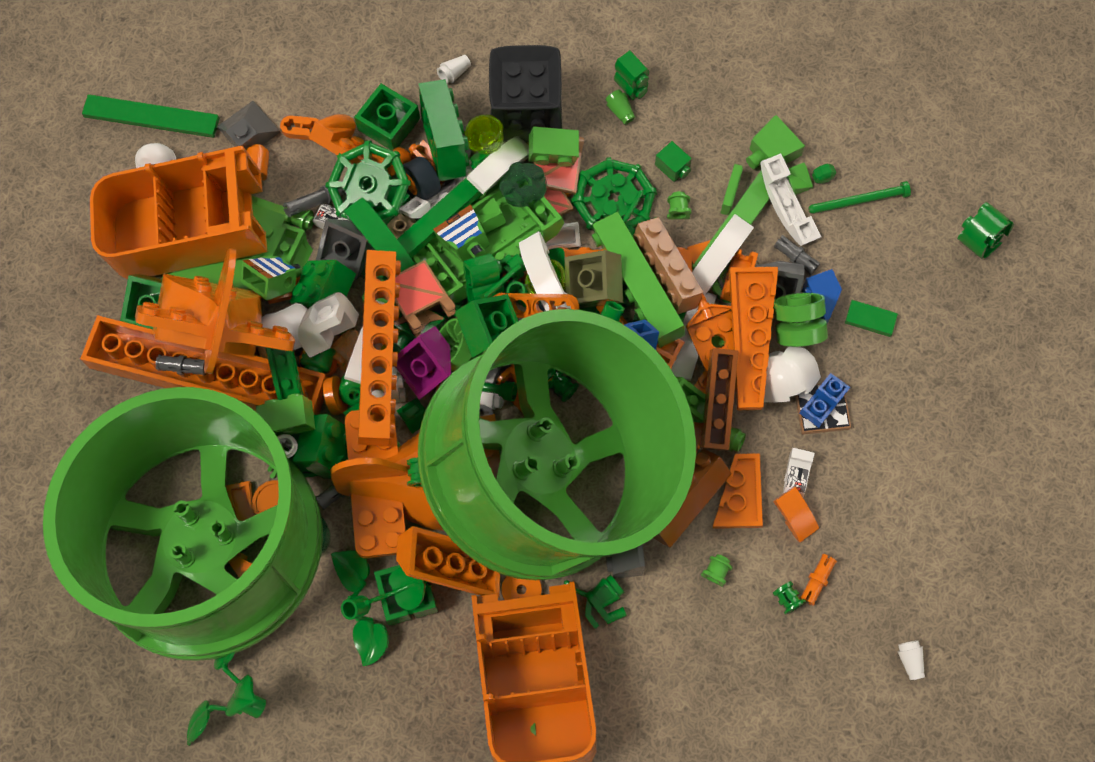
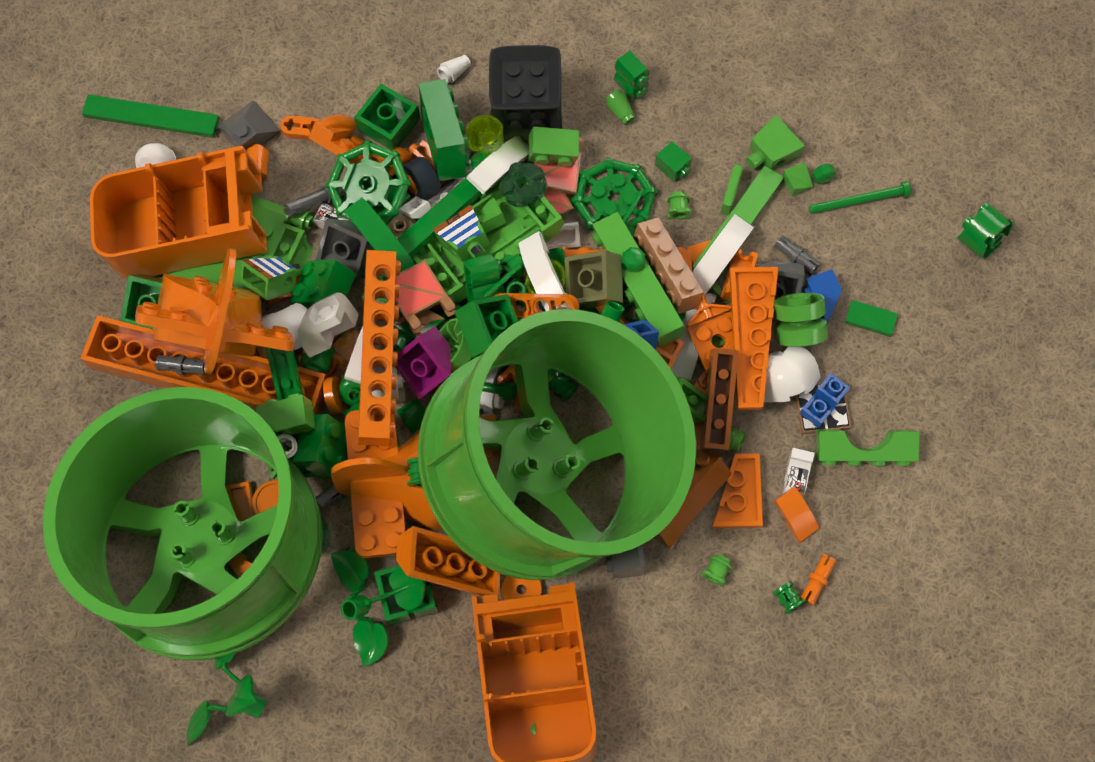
green piece [564,574,627,629] -> none
white slope [760,154,821,246] -> none
white cone [897,640,925,680] -> none
none -> green tile [622,247,646,272]
none -> bright green arch [815,429,919,466]

